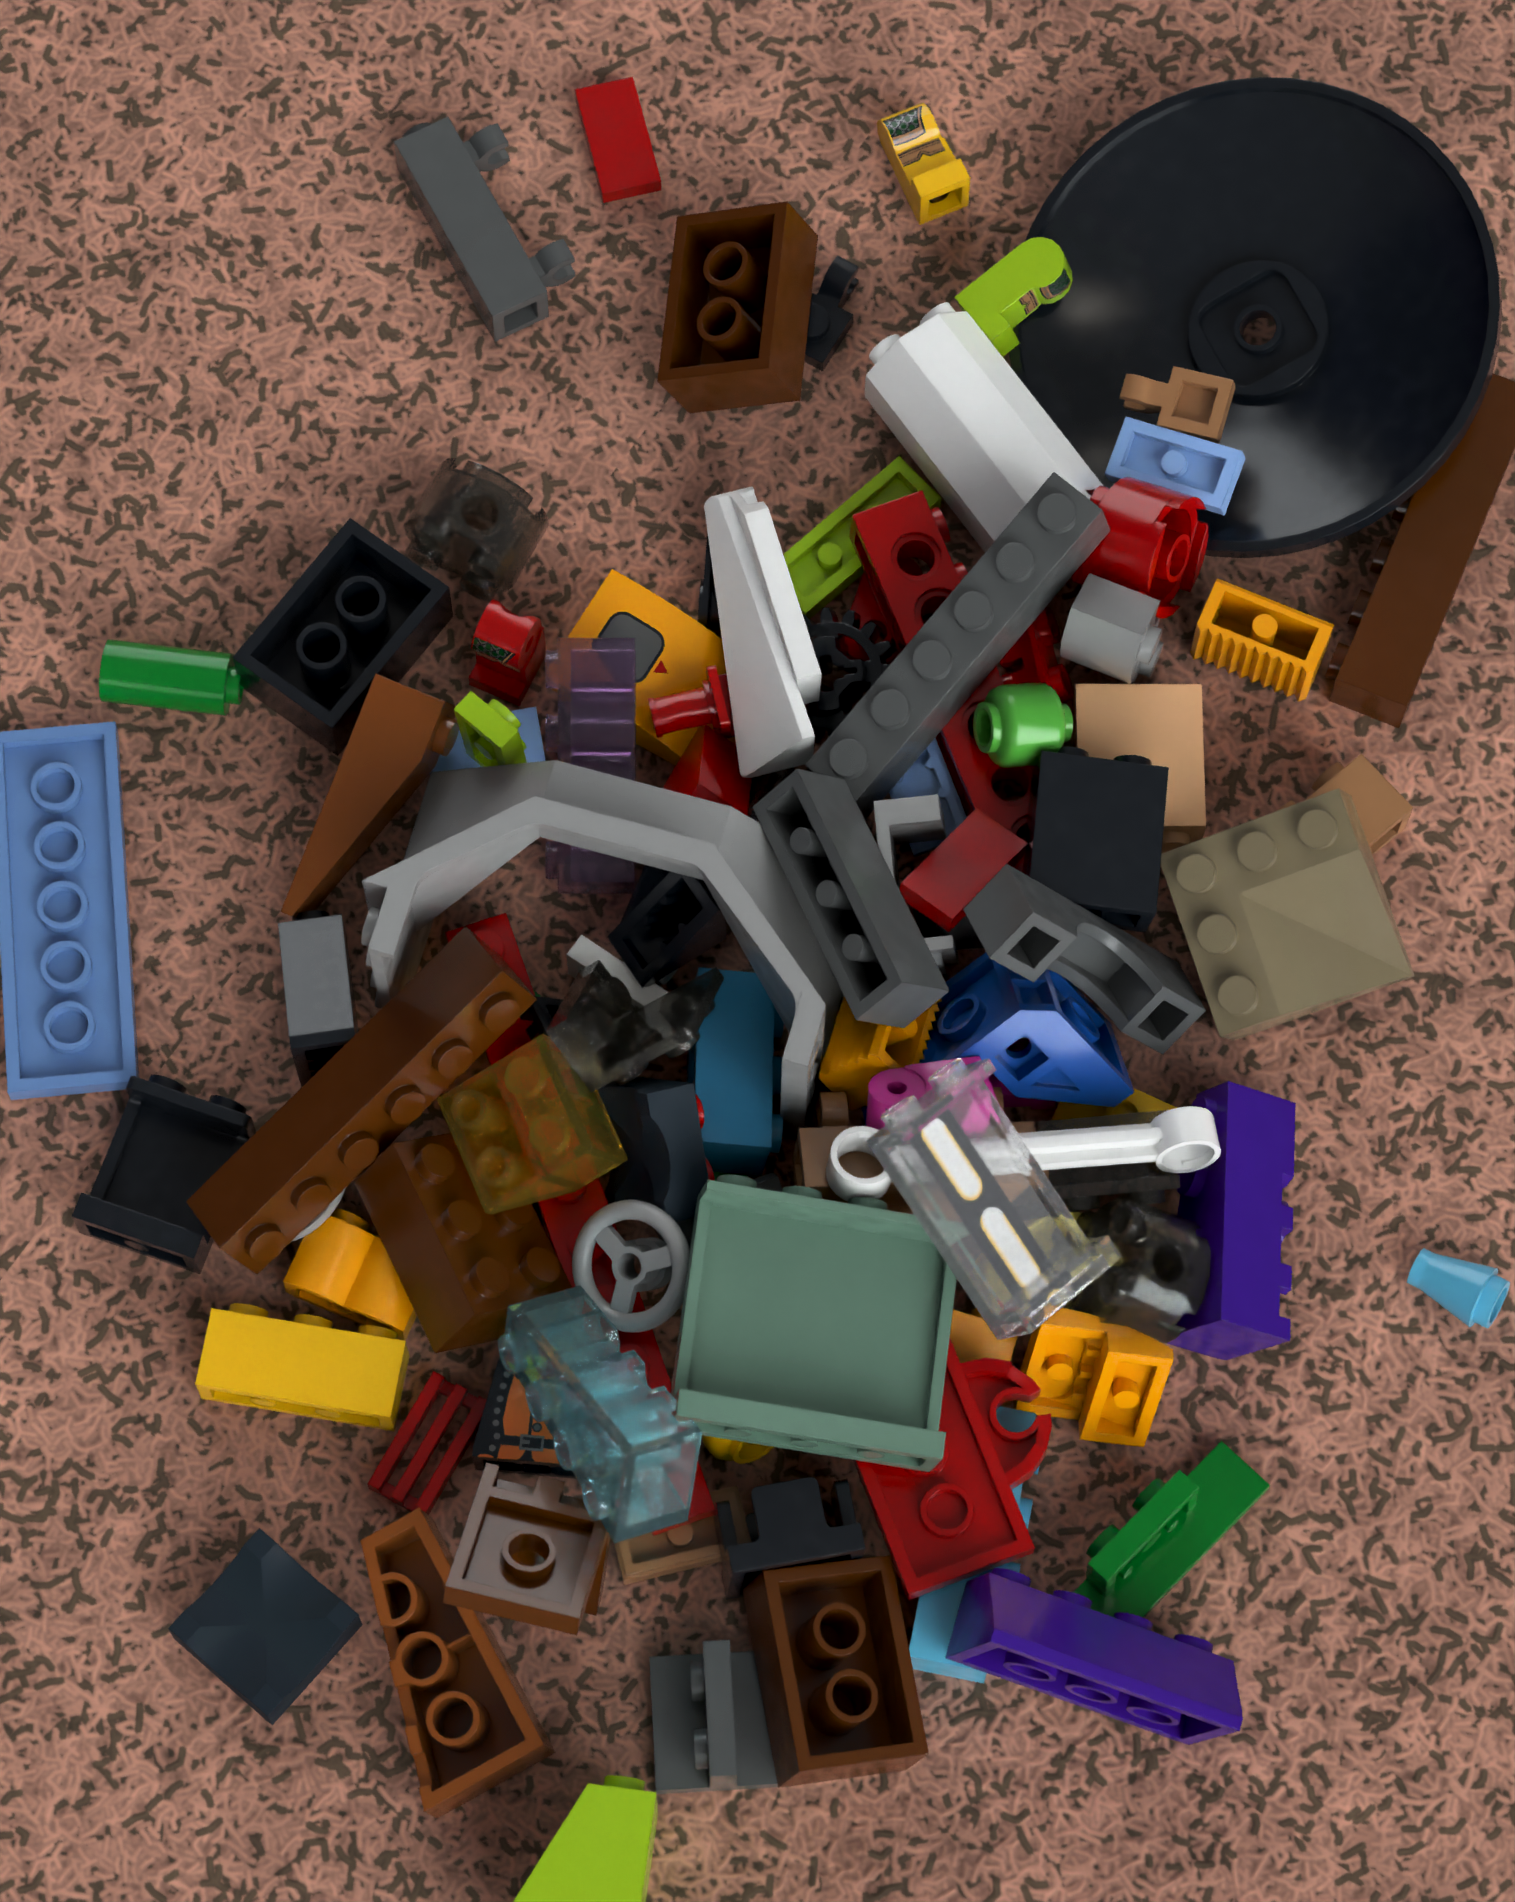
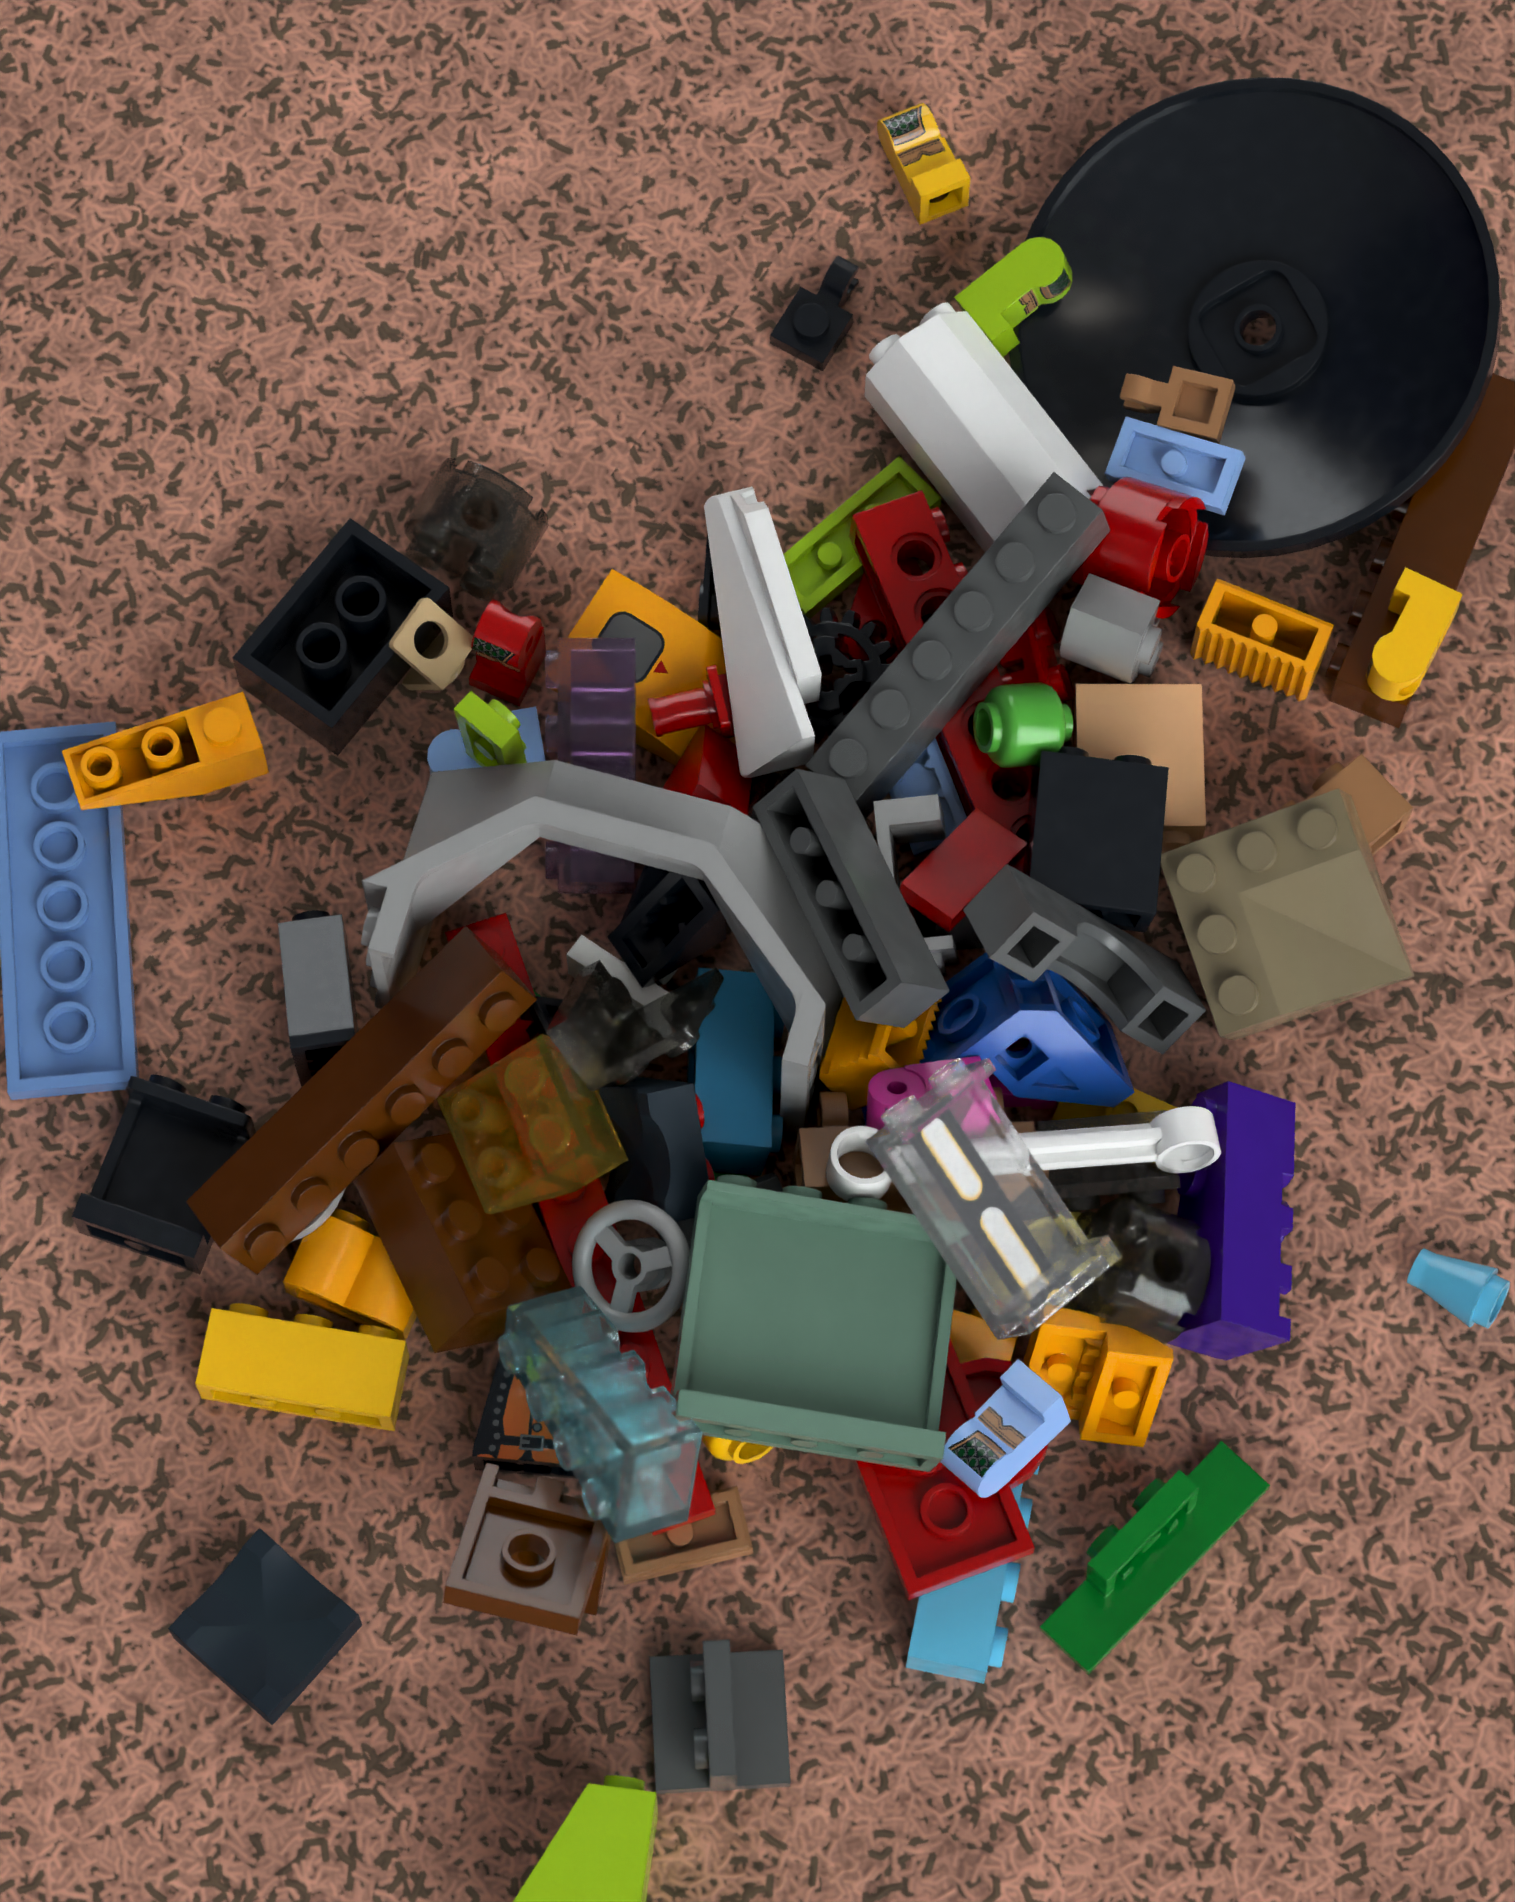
green brick [99,639,244,716] -> none
dark orange wedge [281,673,459,917] -> none
dark orange wedge [360,1508,556,1818] -> none
red tile [367,1371,486,1515] -> none
dark grey brick [394,117,576,342] -> none
red tile [575,77,661,203] -> none
reddish brown brick [657,201,818,413] -> none
black panel [713,1477,866,1600] -> none
reddish brown brick [743,1555,929,1788] -> none
dark purple slope [945,1568,1243,1745] -> none
none -> light orange slope [62,692,269,810]
none -> tan bracket [389,598,473,690]
none -> light blue leg [940,1359,1071,1498]
none -> yellow leg [1366,567,1463,701]

